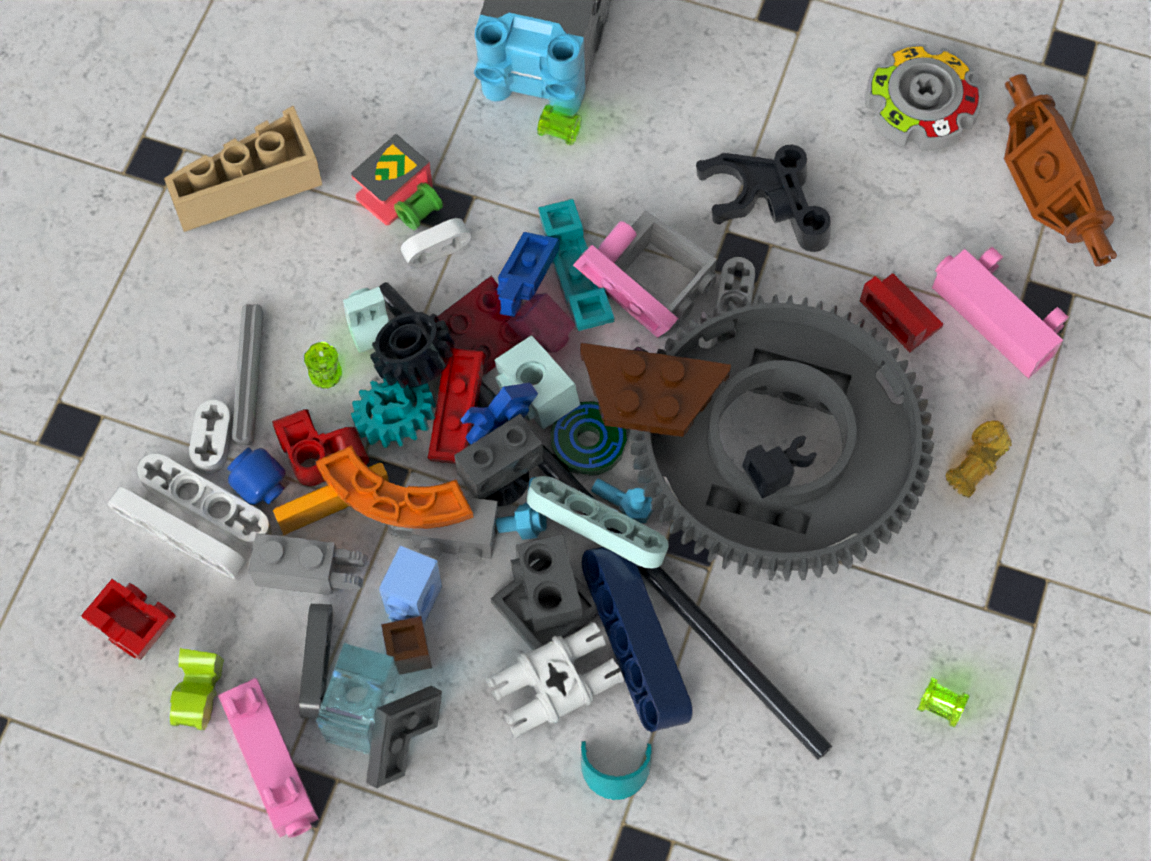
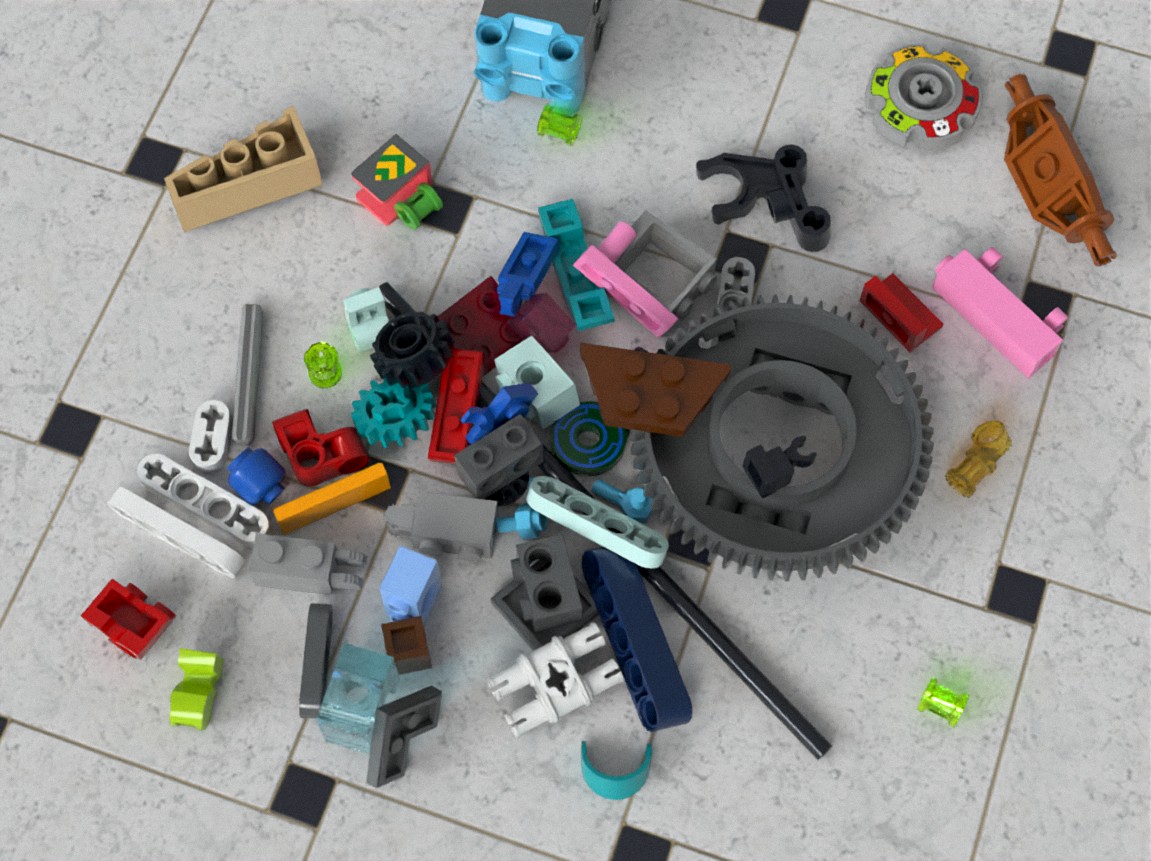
bright pink brick [218,678,318,838] -> none
orange tile [315,445,473,529] -> none
white beam [400,218,471,268] -> none

